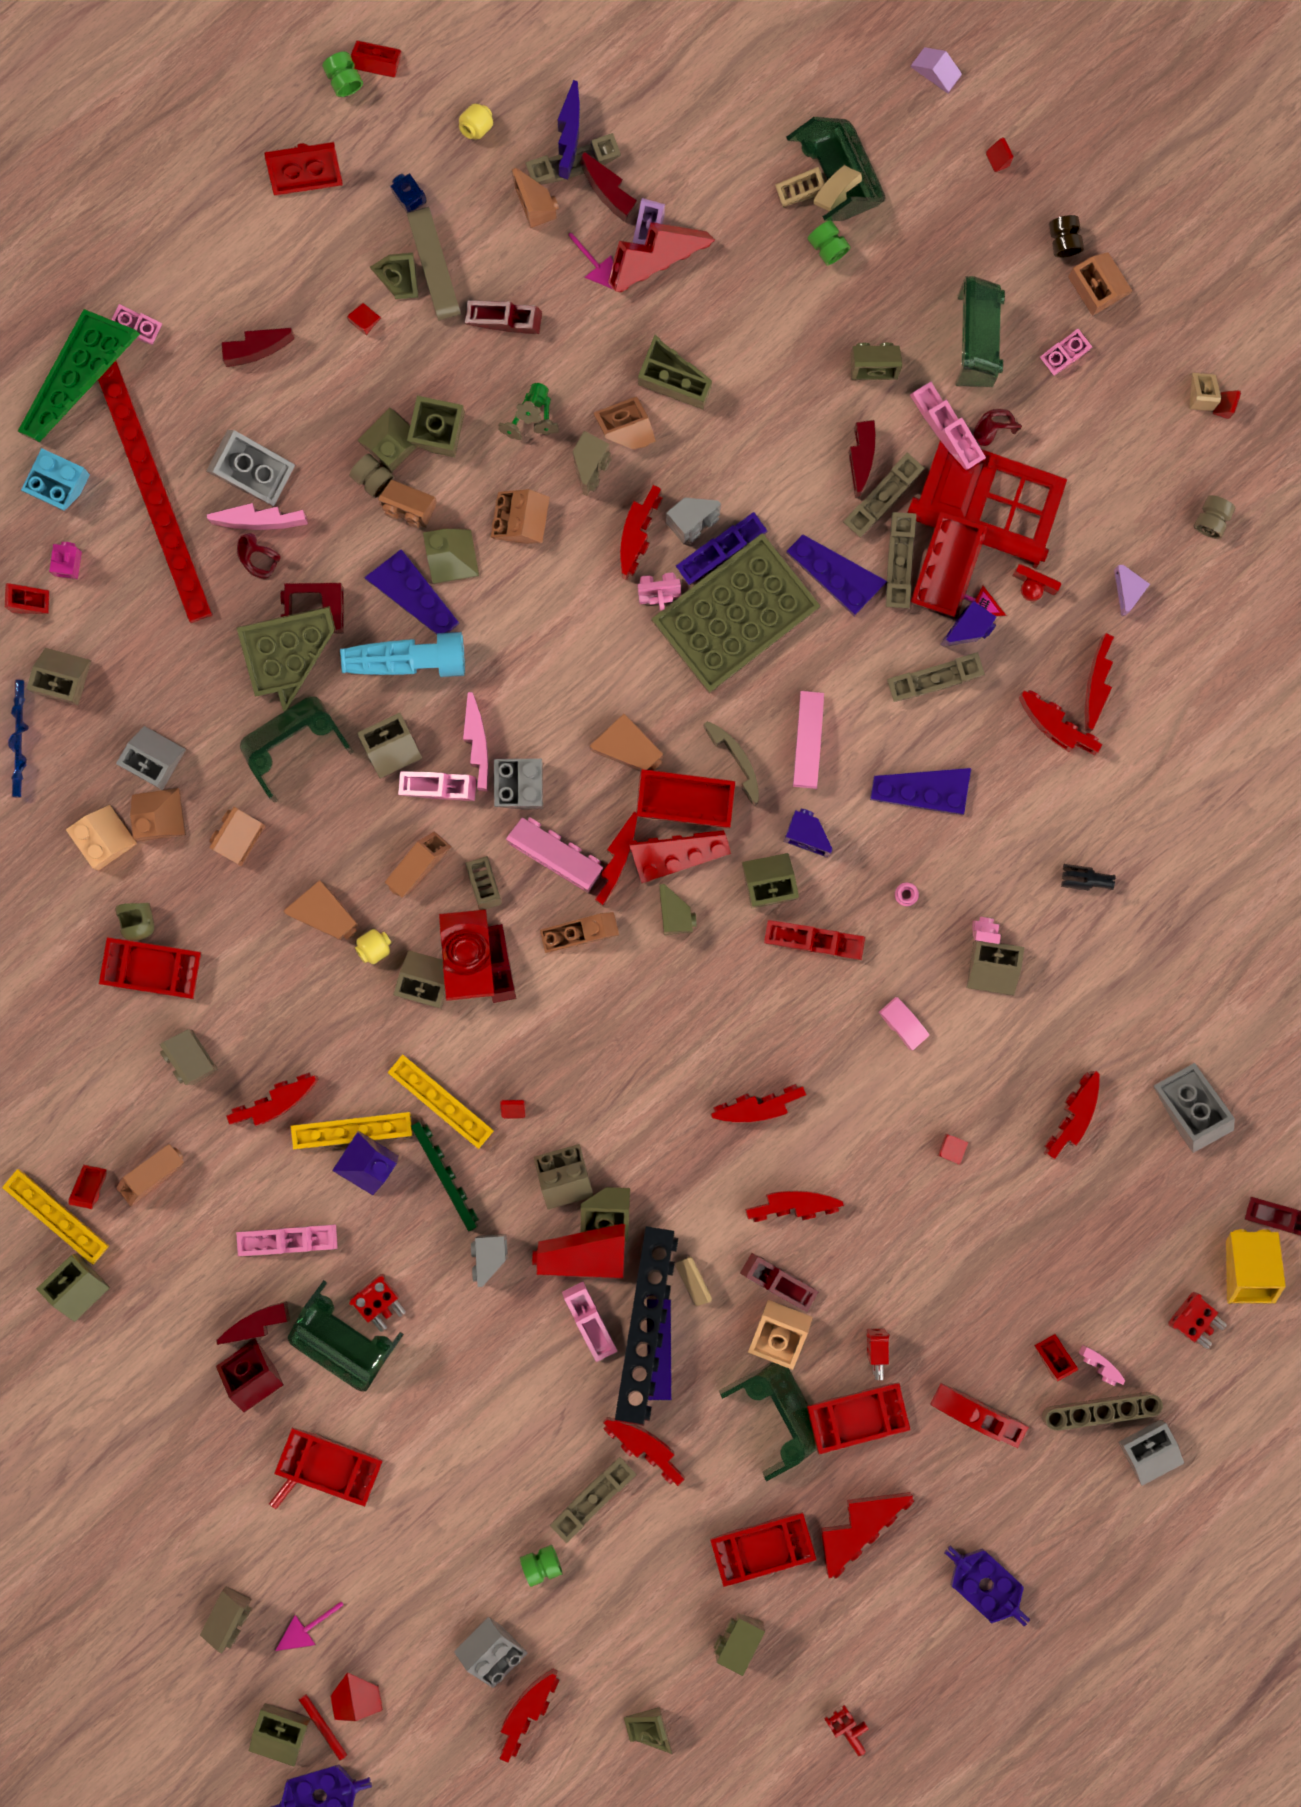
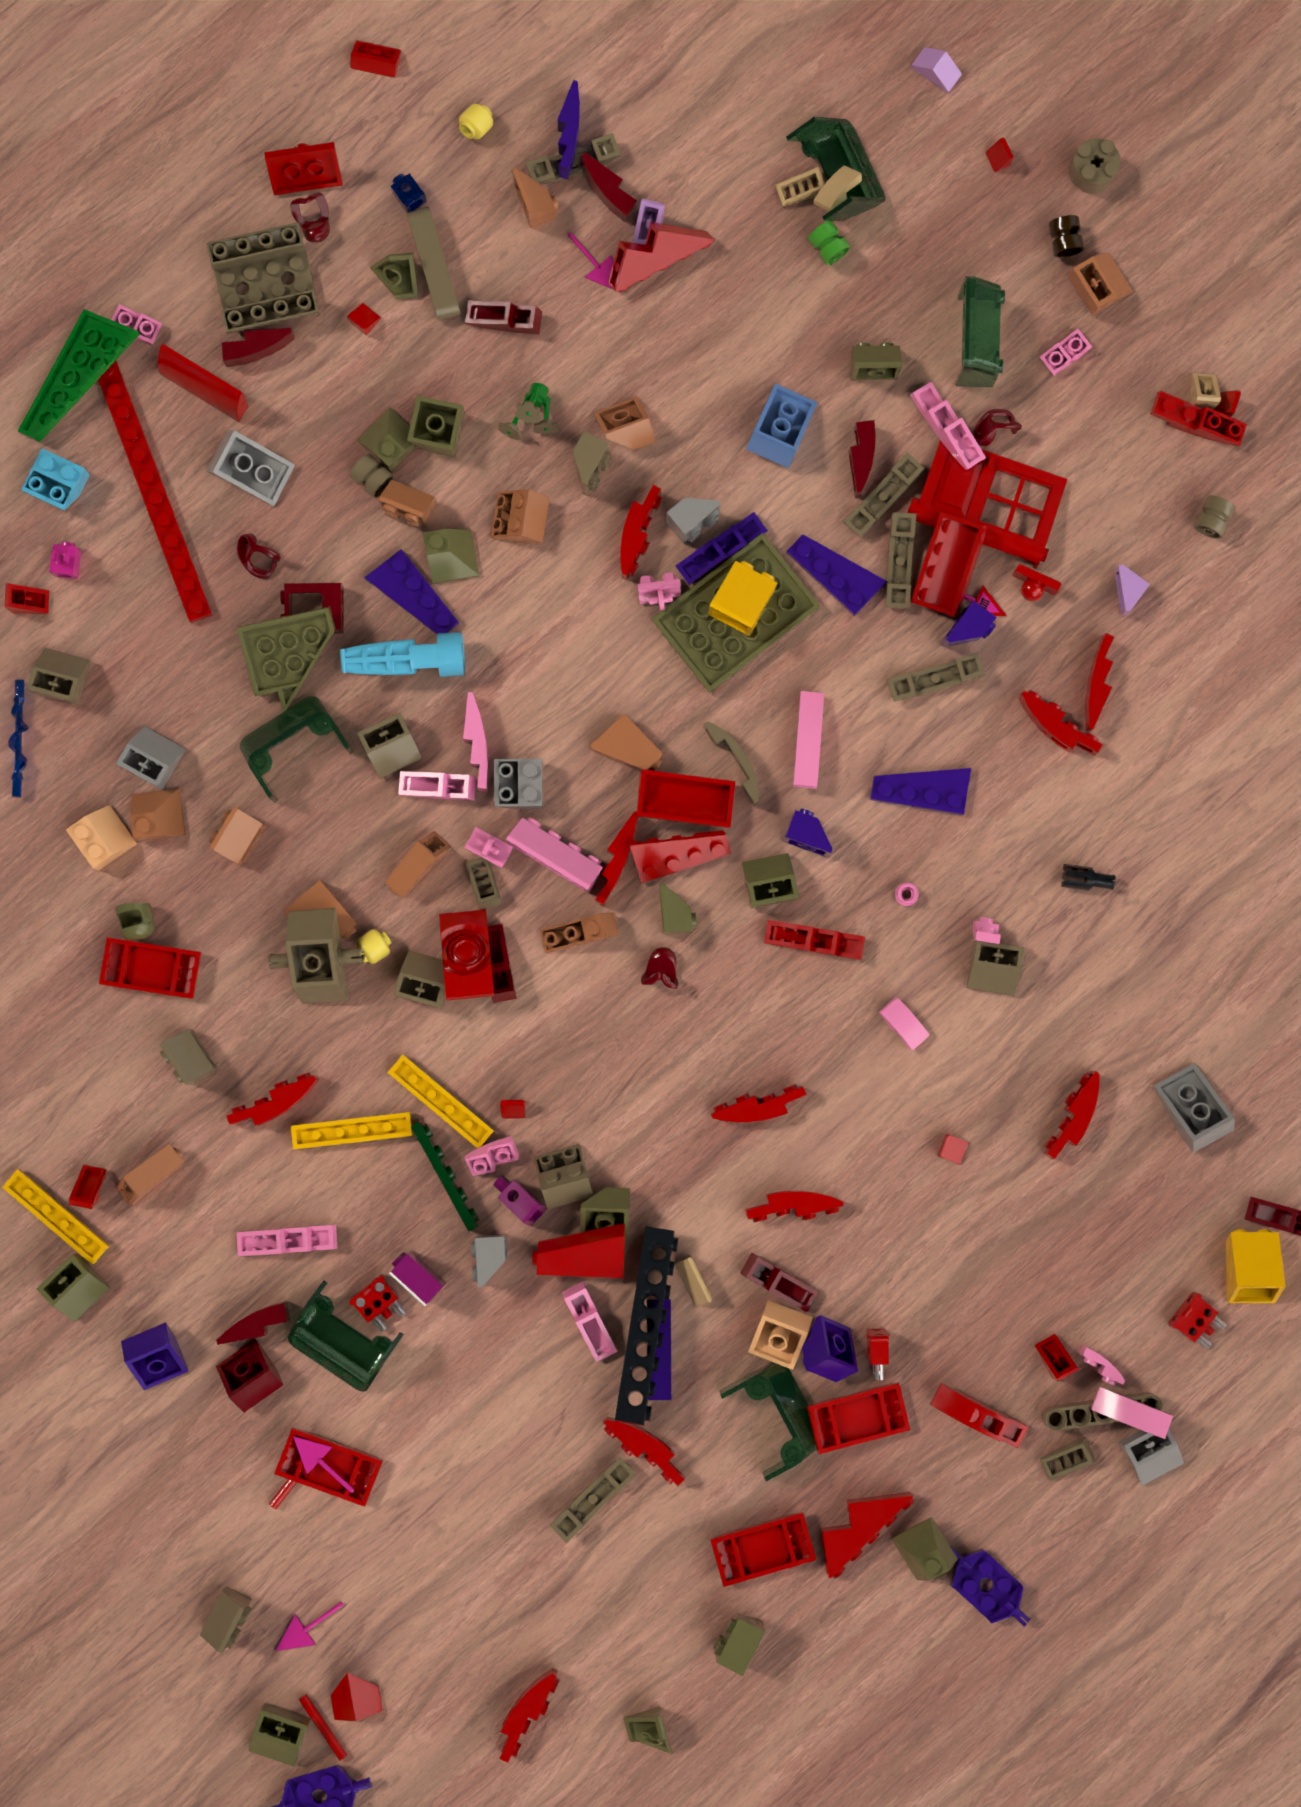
bright pink slope [207,503,308,530] -> none
bright green wheel [322,52,363,97] -> none
dark purple slope [332,1131,399,1195] -> none
light grey slope [454,1617,528,1688] -> none
bright green wheel [520,1545,563,1587] -> none
olive wedge [638,335,712,410] -> none
red arm [824,1705,869,1756] -> none
none -> dark purple slope [121,1322,189,1390]
none -> red slope [158,344,249,422]
none -> dark tan slope [207,222,319,334]
none -> dark tan slope [268,908,365,1004]
none -> dark red piece [290,192,330,243]
none -> dark pink piece [293,1436,354,1493]
none -> magenta piece [389,1251,446,1306]
none -> bright pink hips [464,827,513,868]
none -> bright pink slope [465,1136,519,1176]
none -> magenta torso [493,1175,547,1227]
none -> dark red piece [641,947,679,989]
none -> yellow slope [708,561,777,637]
none -> medium blue slope [746,383,818,468]
none -> dark purple slope [802,1315,858,1382]
none -> olive slope [892,1517,958,1580]
none -> dark tan slope [1040,1437,1095,1481]
none -> dark tan brick [1069,138,1120,194]
none -> bright pink slope [1091,1387,1173,1439]
none -> red slope [1150,391,1247,446]

